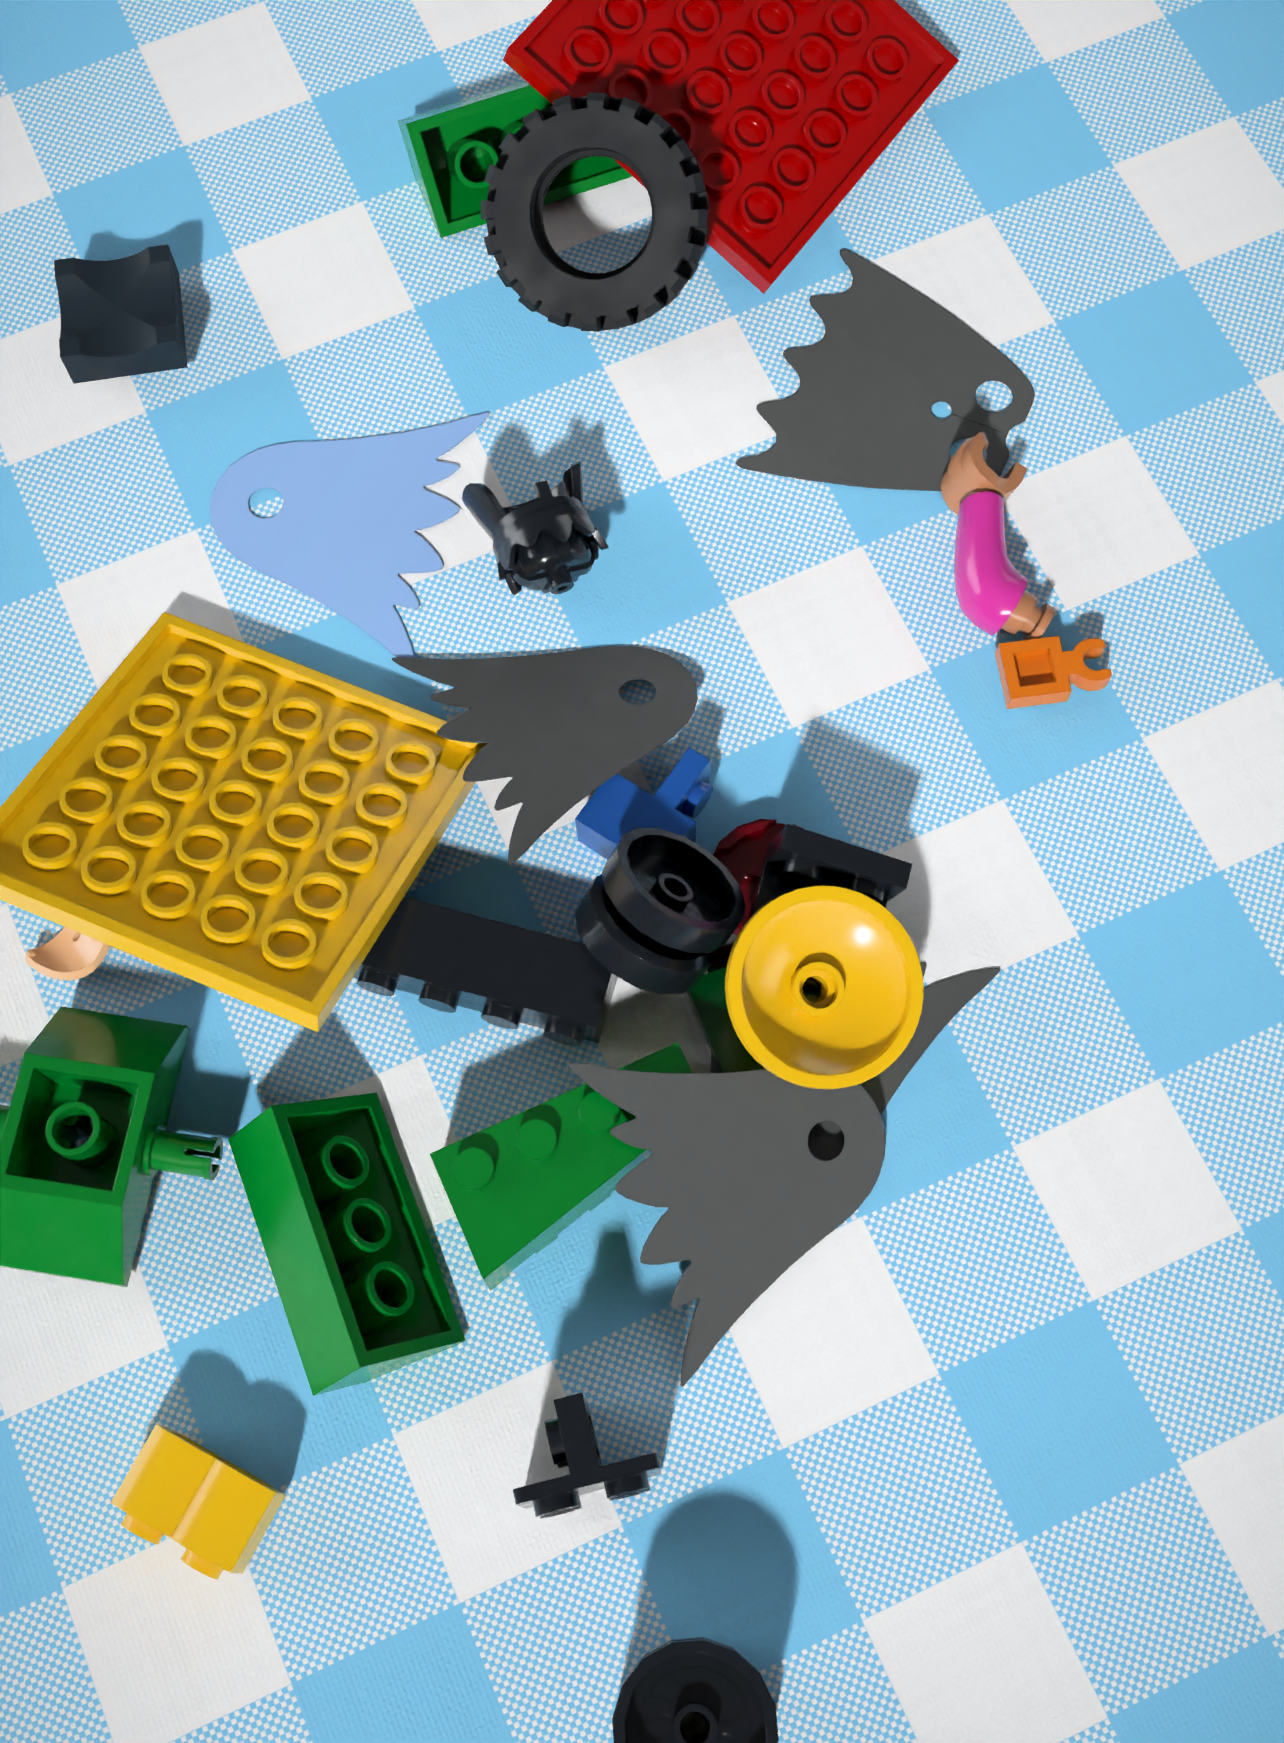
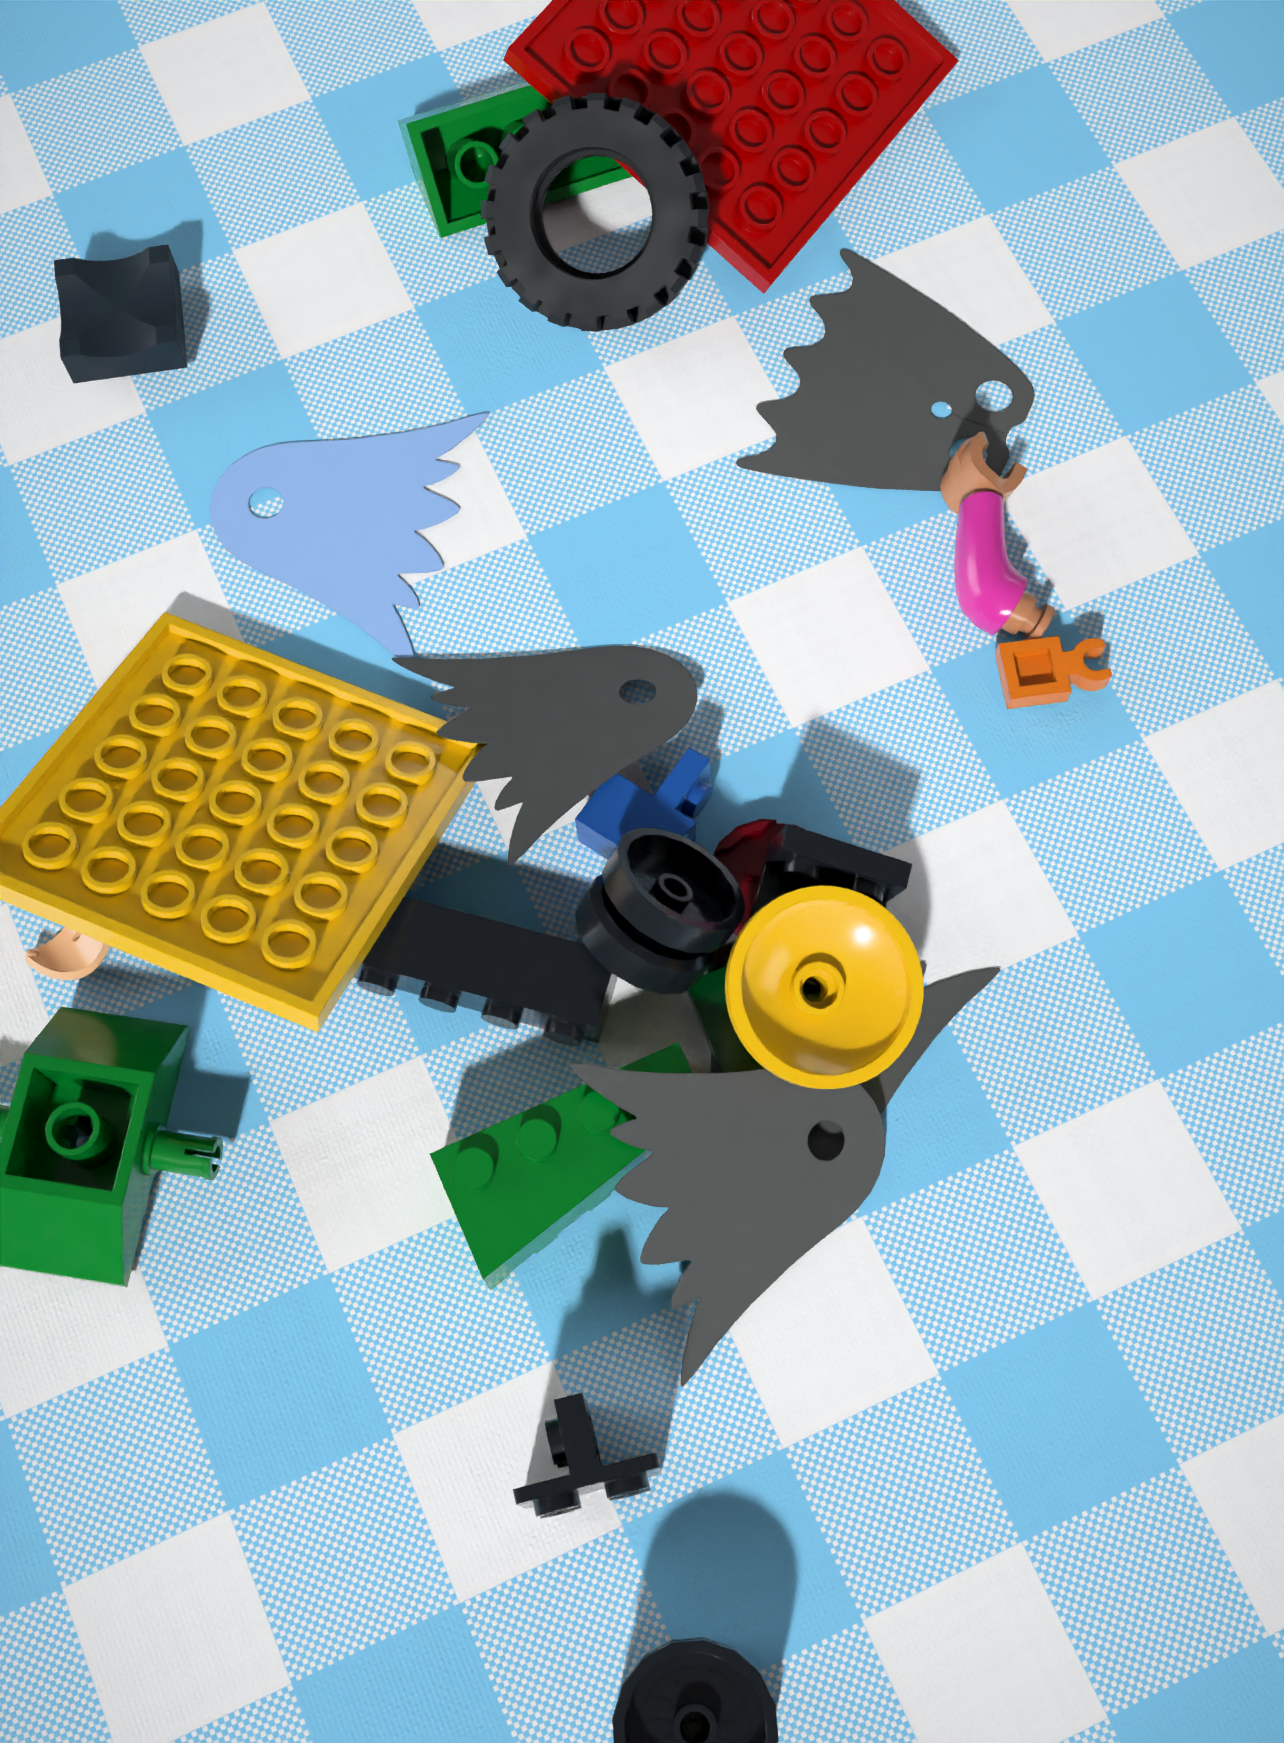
yellow brick [110,1424,286,1580] -> none
green slope [228,1092,465,1396] -> none
black hat [462,461,609,595] -> none

